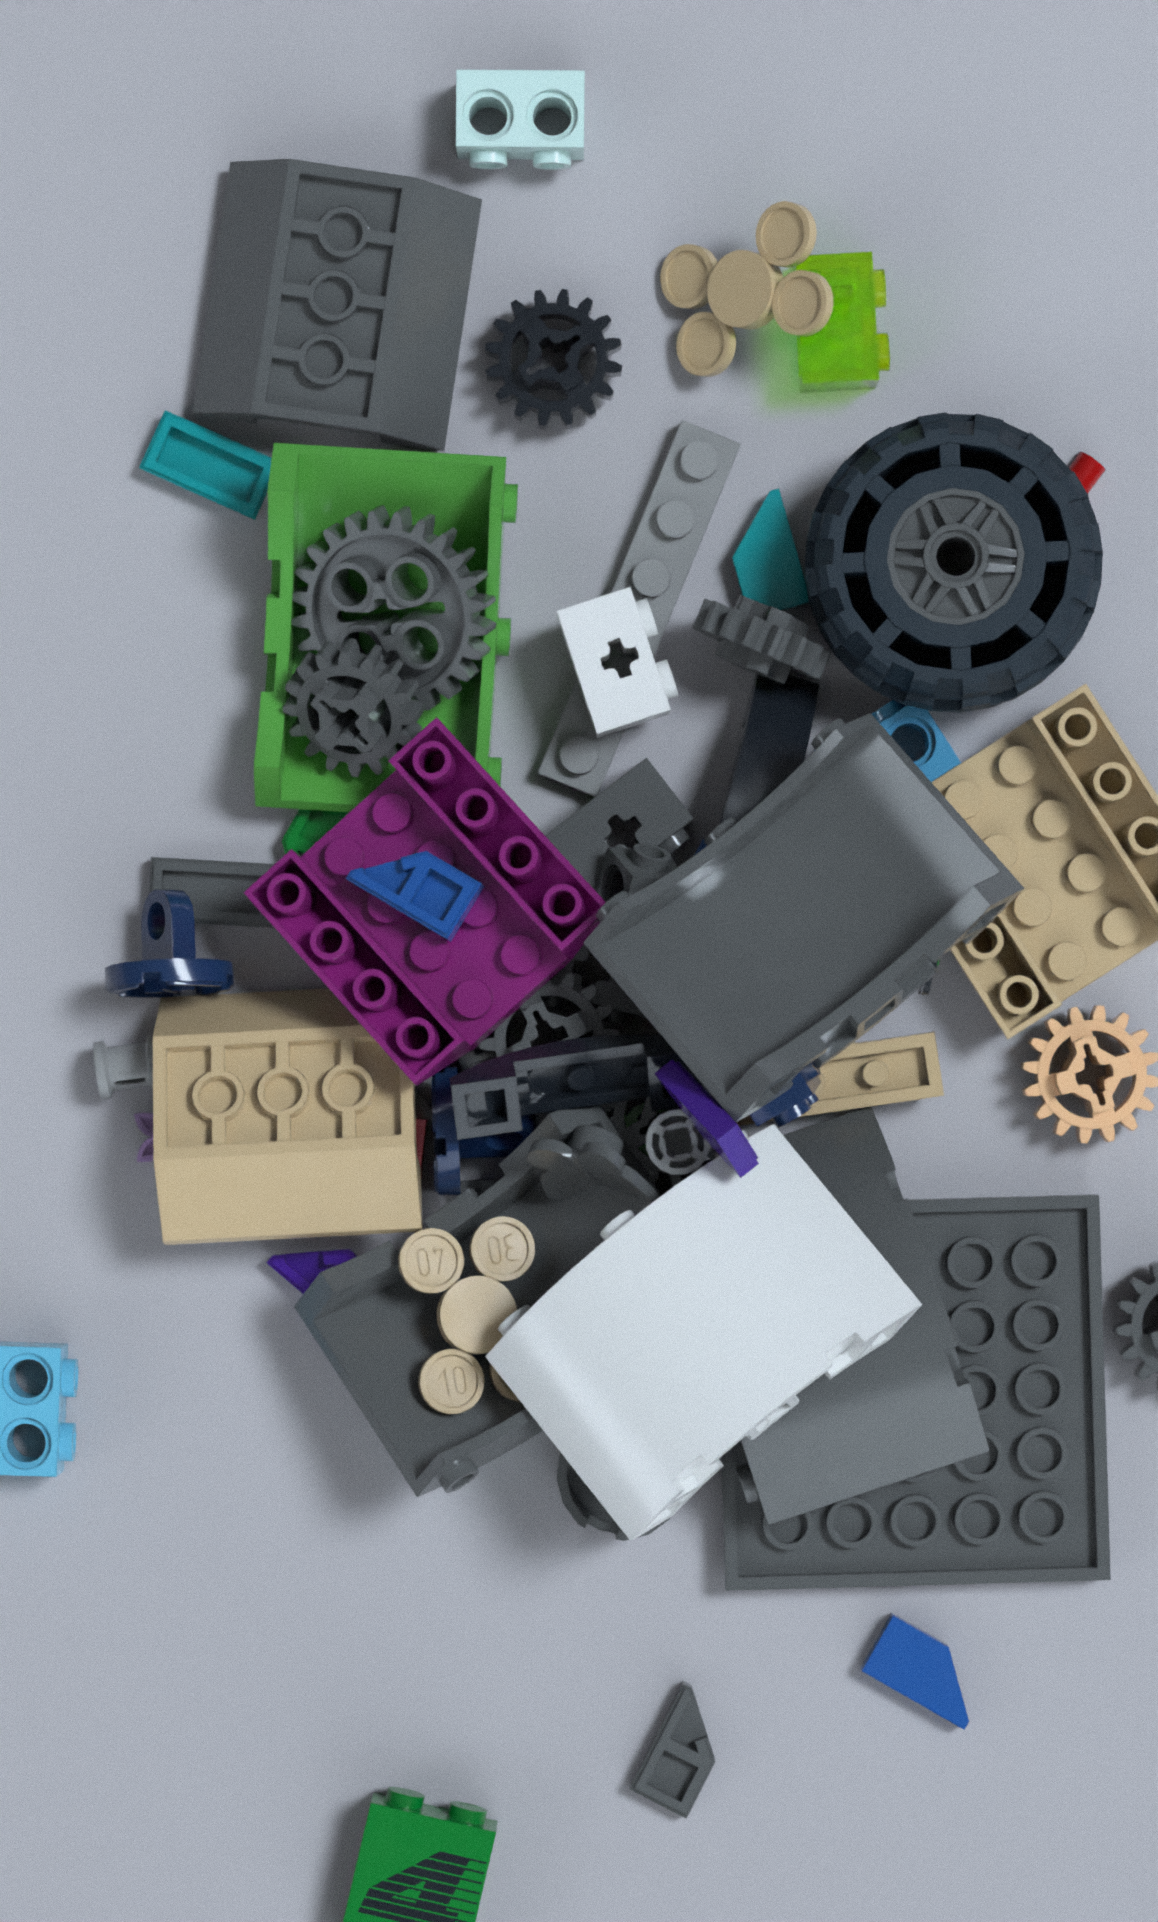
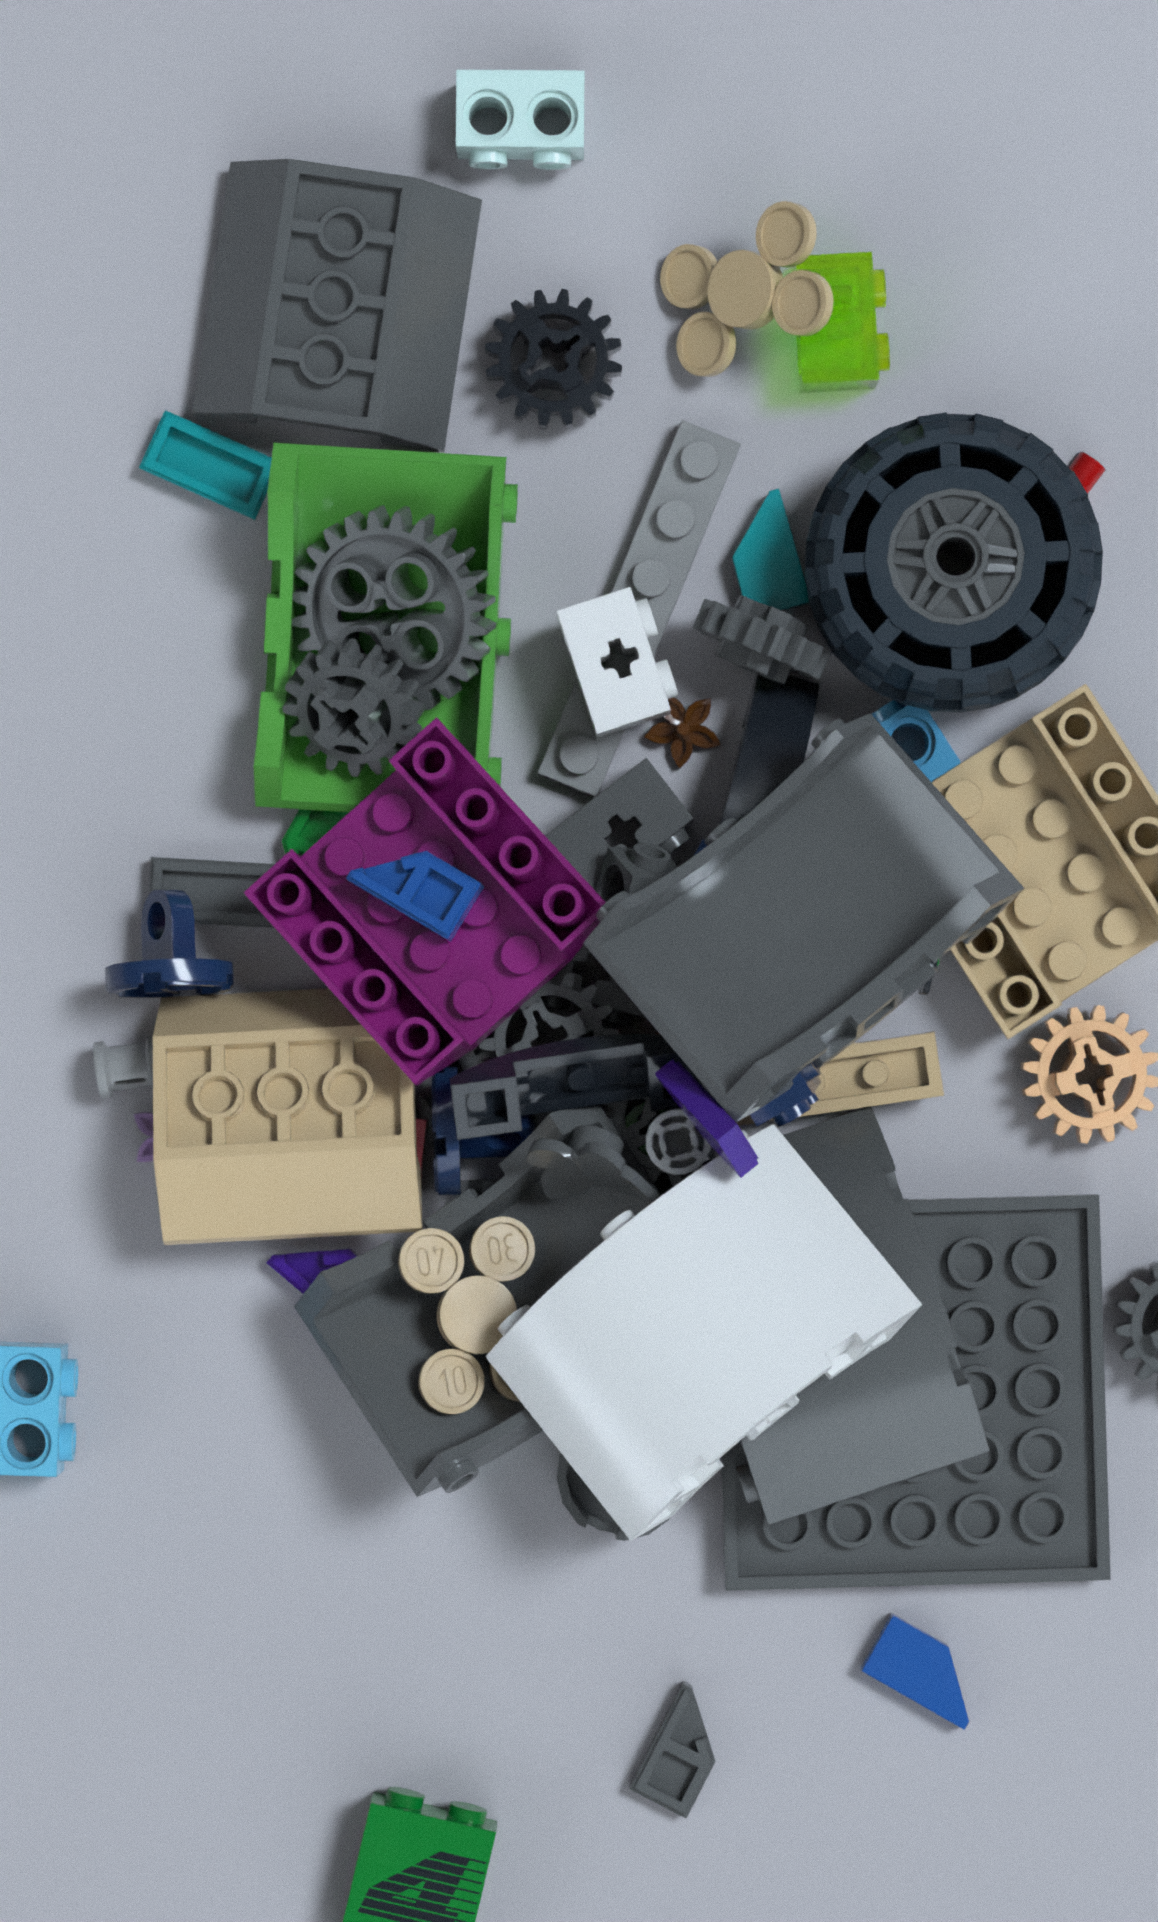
none -> reddish brown plant [645,698,721,768]

